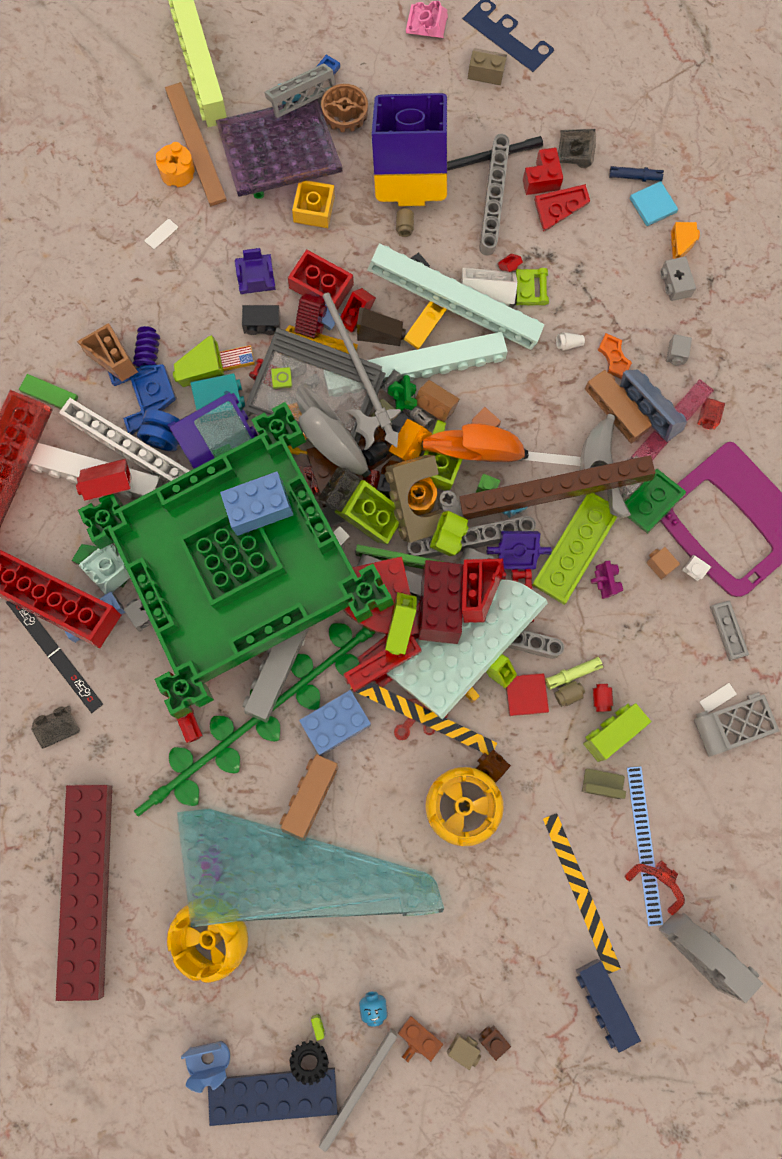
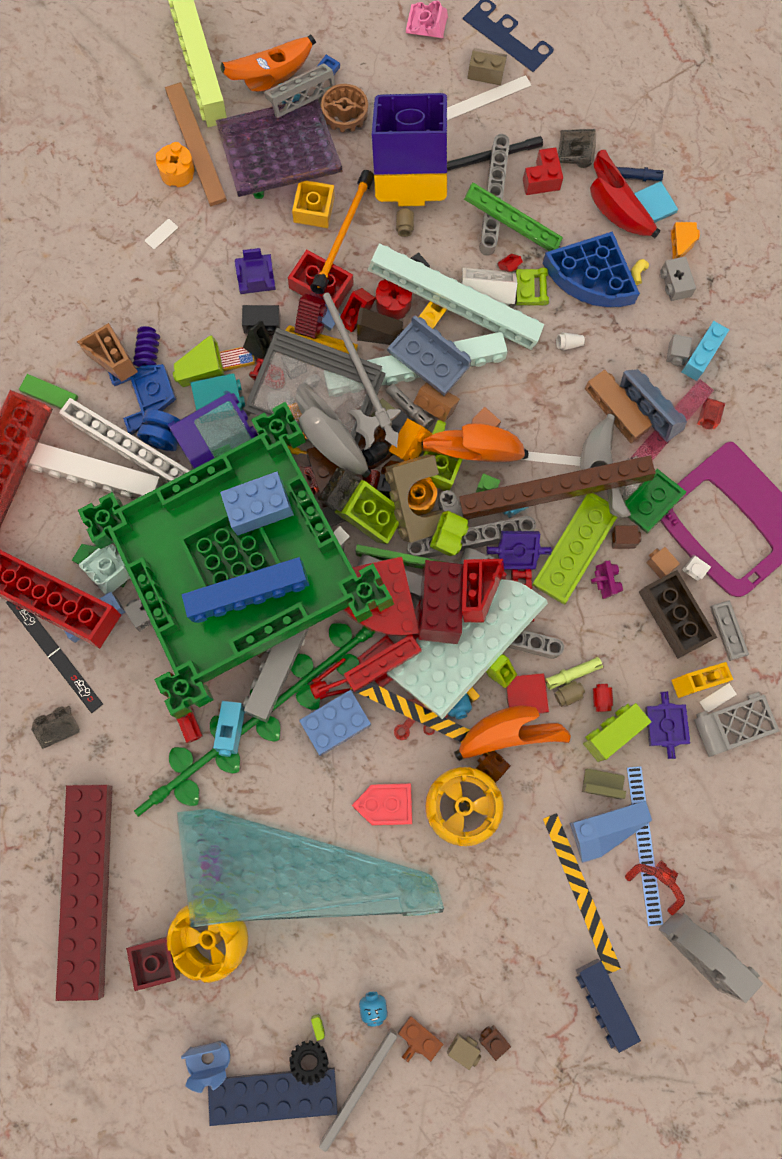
red brick [76,458,131,501] -> none
lime tile [271,367,292,389] -> none
medium nougat brick [280,754,339,841] -> none
dark grey pin [381,369,403,393] -> none
lime slope [385,592,417,655] -> none
green hips [388,374,417,411] -> none
red wing [534,184,590,232] -> none
orange tile [598,333,632,379] -> none
none -> dark red brick [126,936,180,991]
none -> blue brick [182,557,309,623]
none -> medium azure brick [213,701,245,757]
none -> orange piece [220,34,316,92]
none -> pearl dark grey slope [243,321,276,360]
none -> red plant [309,658,352,700]
none -> light orange hose [310,170,374,295]
none -> coral tile [352,783,412,825]
none -> red brick [376,279,412,320]
none -> sand blue bracket [387,315,471,396]
none -> white sticker [447,75,531,120]
none -> dark azure head [448,693,472,720]
none -> orange piece [454,706,571,761]
none -> bright green tile [464,182,563,251]
none -> blue brick [542,231,640,307]
none -> medium blue wedge [570,801,652,863]
none -> red piece [590,150,661,239]
none -> reddish brown brick [611,525,641,549]
none -> light yellow arm [631,259,649,285]
none -> dark brown brick [639,570,717,659]
none -> dark purple plate [645,691,691,759]
none -> yellow slope [671,662,733,698]
none -> medium azure brick [681,321,729,381]

